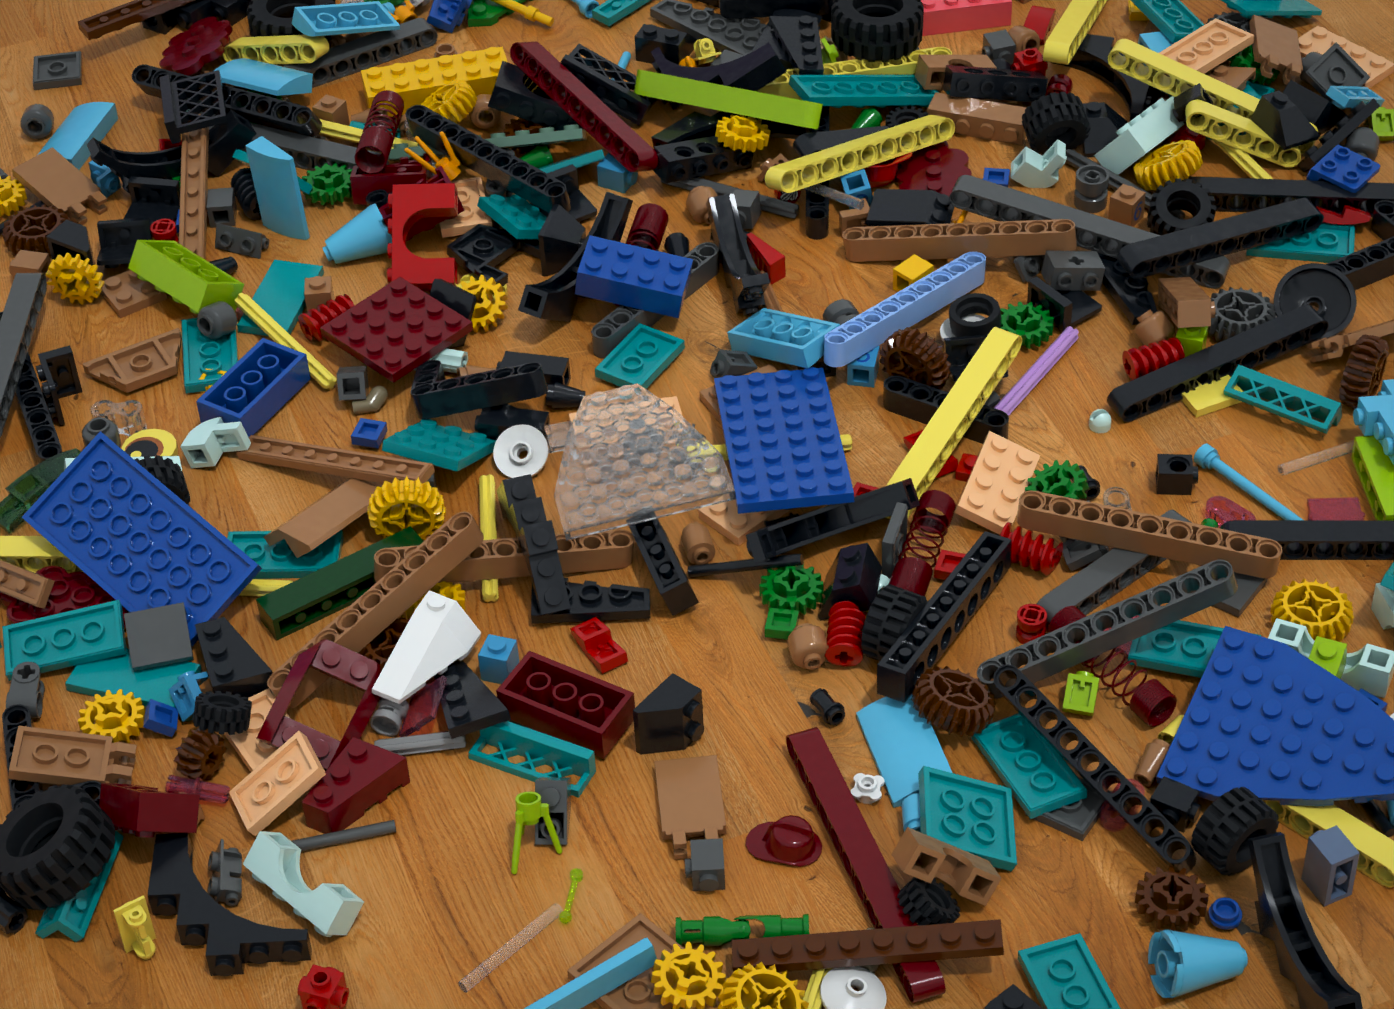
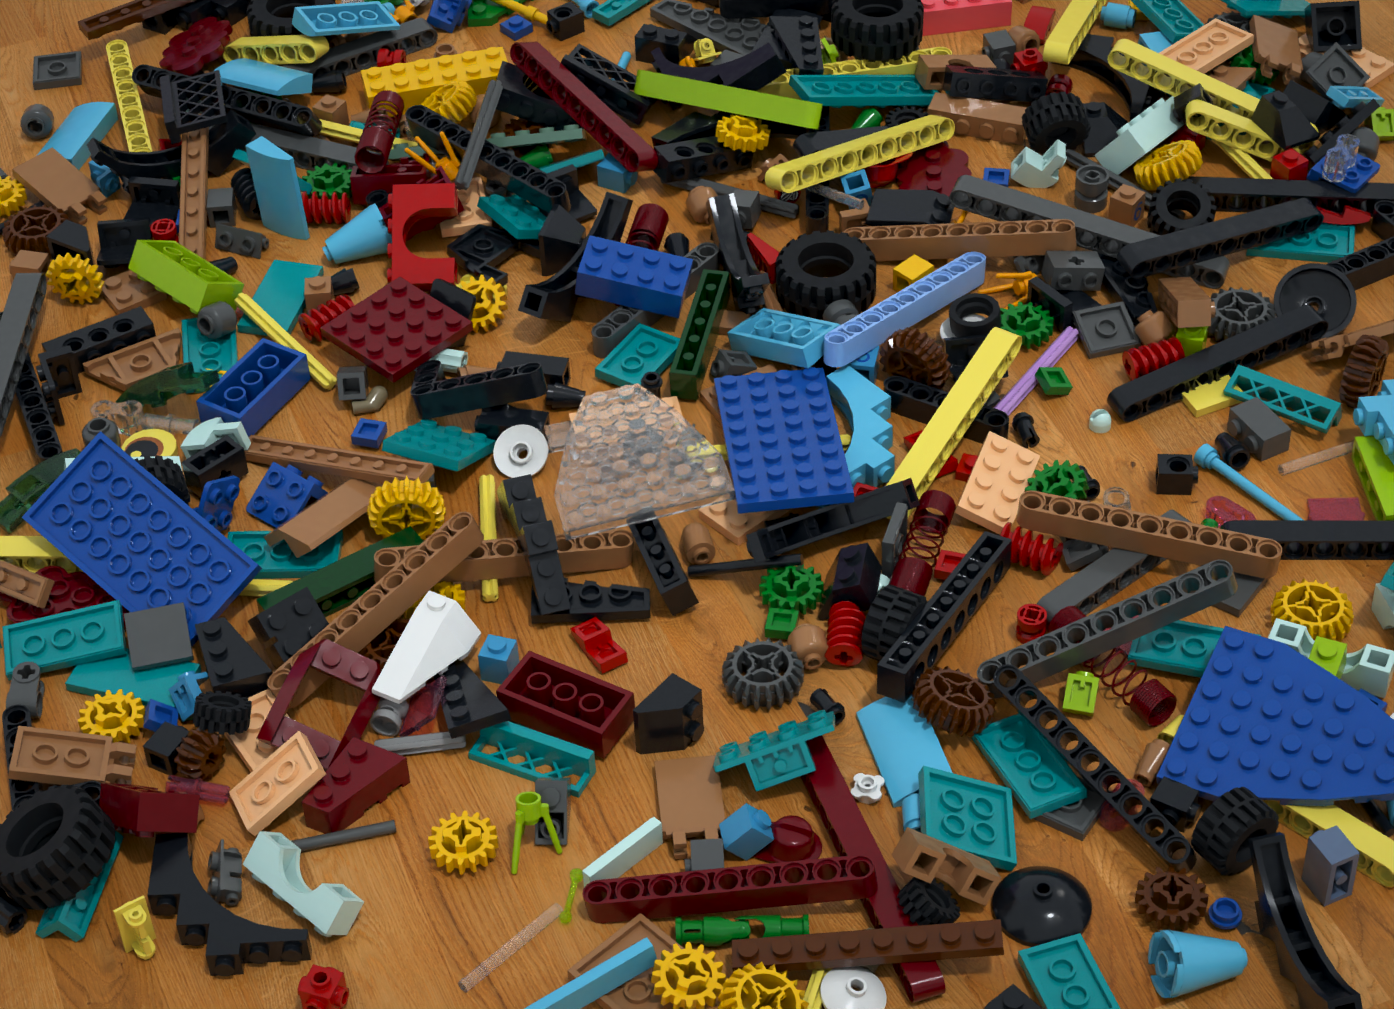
none -> black brick [41,306,156,374]
none -> light yellow beam [106,40,152,152]
none -> clear green slope [116,362,220,410]
none -> clear pin [142,413,200,436]
none -> black brick [143,721,189,777]
none -> black brick [181,435,249,498]
none -> blue bracket [192,475,240,531]
none -> blue bracket [246,461,328,528]
none -> black piece [248,587,329,670]
none -> red piece [301,191,351,224]
none -> black cone [312,69,347,93]
none -> black cone [331,268,360,296]
none -> red wheel [377,48,406,67]
none -> yellow gear [428,811,499,875]
none -> dark grey axle [455,80,503,190]
none -> blue plate [500,14,533,41]
none -> black brick [546,1,585,41]
none -> light aqua tile [582,817,663,888]
none -> dark red beam [582,855,878,923]
none -> black pin [641,372,663,401]
none -> dark green brick [669,269,730,400]
none -> teal bracket [713,710,835,792]
none -> medium nougat tile [719,310,751,335]
none -> dark azure brick [719,803,774,861]
none -> dark grey gear [722,638,804,711]
none -> black tyre [775,230,876,320]
none -> medium azure arch [819,365,895,508]
none -> light orange plant [978,271,1038,310]
none -> black dish [992,866,1092,947]
none -> black pin [1012,412,1040,448]
none -> green plate [1035,367,1073,395]
none -> dark grey tile [1072,301,1141,359]
none -> medium azure brick [1100,2,1137,29]
none -> black cone [1215,432,1250,470]
none -> dark grey brick [1227,397,1292,462]
none -> red brick [1270,148,1309,180]
none -> black slope [1304,1,1362,52]
none -> clear axle [1322,134,1360,182]

